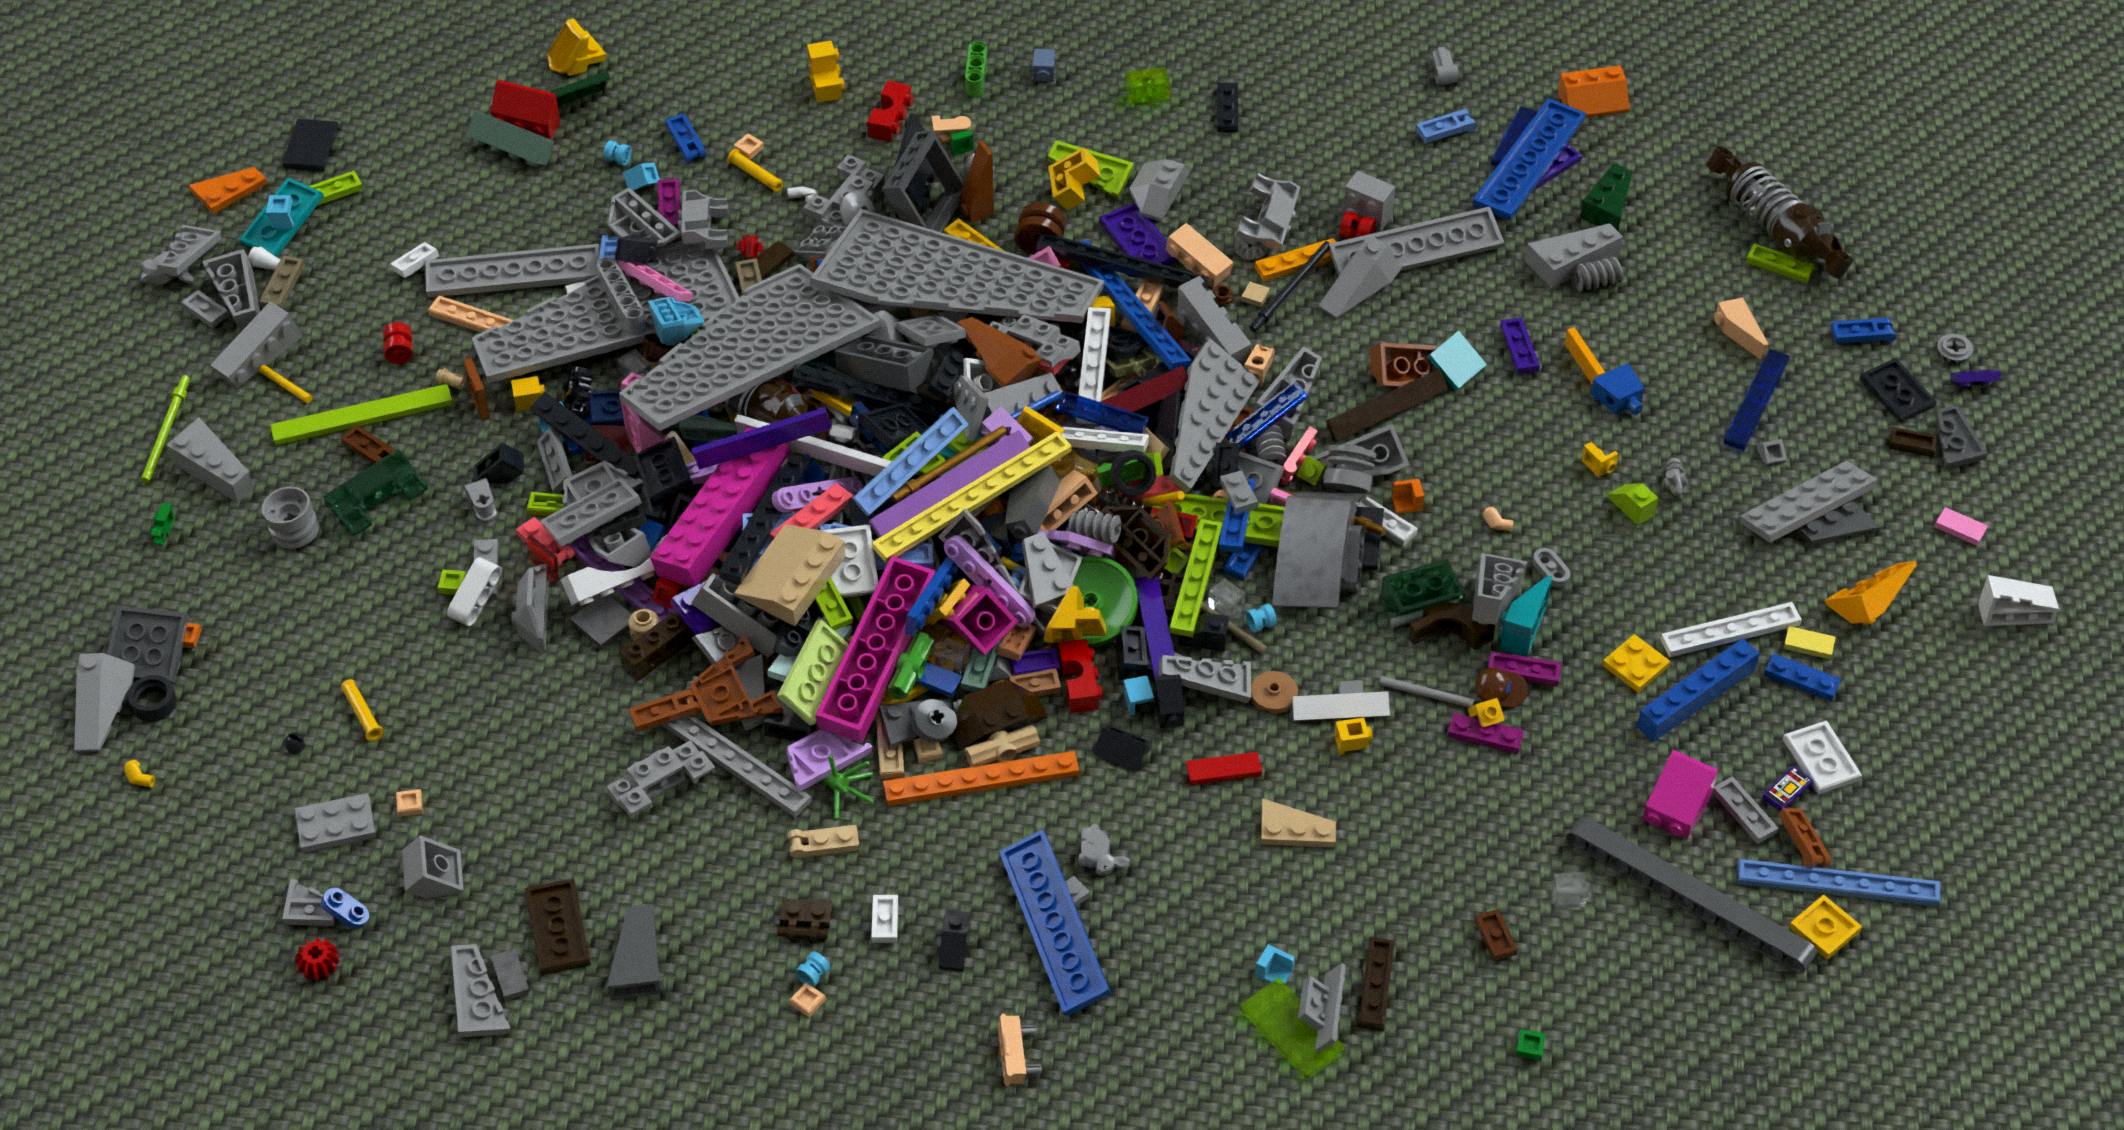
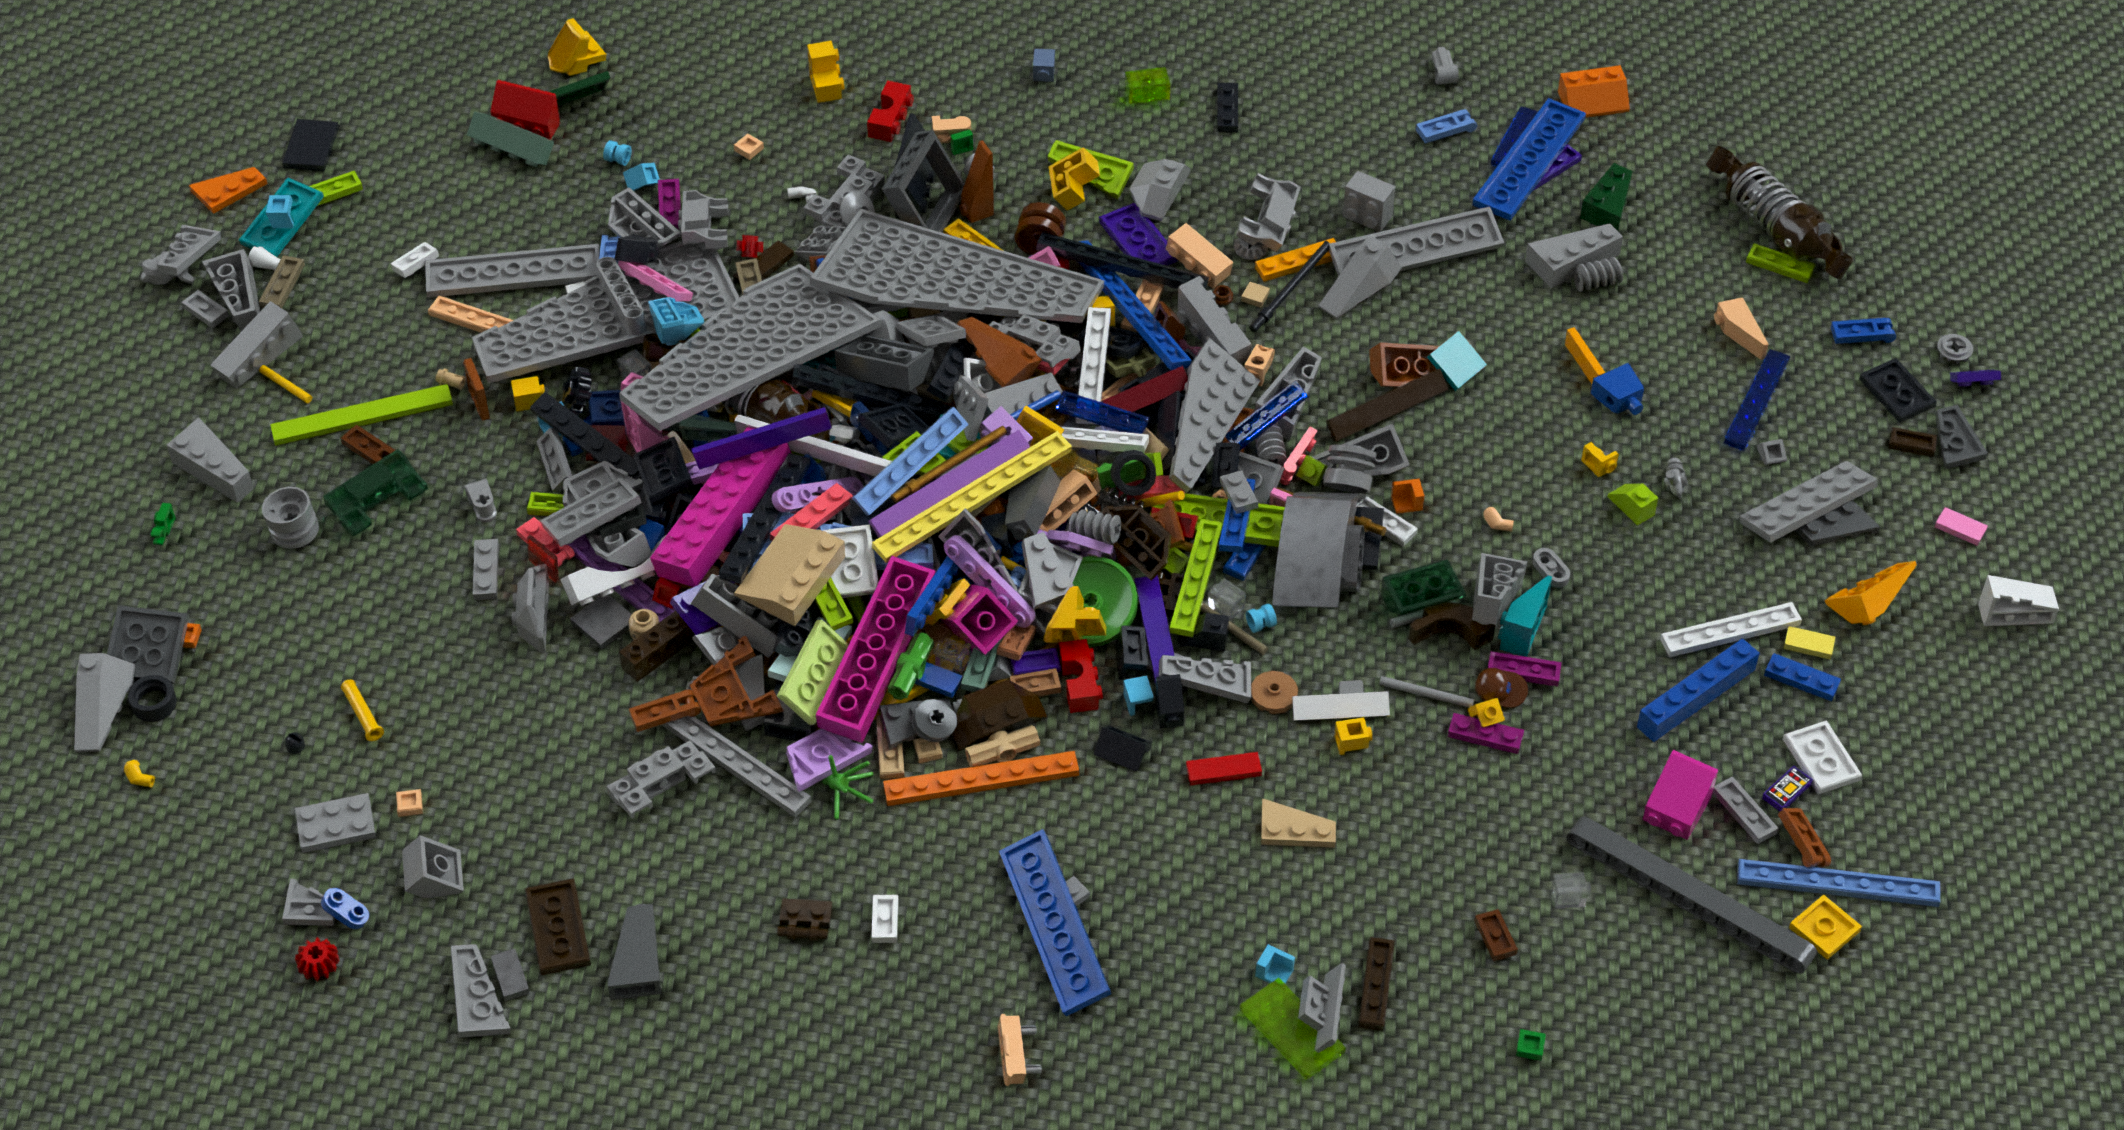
lime bar [141,375,190,483] -> none
red wheel [383,322,413,364] -> none
lime plate [438,569,466,595] -> none
white beam [447,557,502,626] -> none
black slope [474,443,525,484] -> none
blue plate [665,113,707,163] -> none
yellow pin [727,149,784,193] -> none
tan plate [788,825,860,858] -> none
light nougat tile [789,983,826,1018] -> none
medium azure wheel [795,951,830,987] -> none
black slope [939,910,971,971] -> none
bright green beam [965,41,987,97] -> none
light grey animal [1078,824,1130,876] -> none
red wheel [1339,211,1377,239] -> none
dark purple plate [1500,317,1540,374] -> none
yellow plate [1602,634,1671,693] -> none

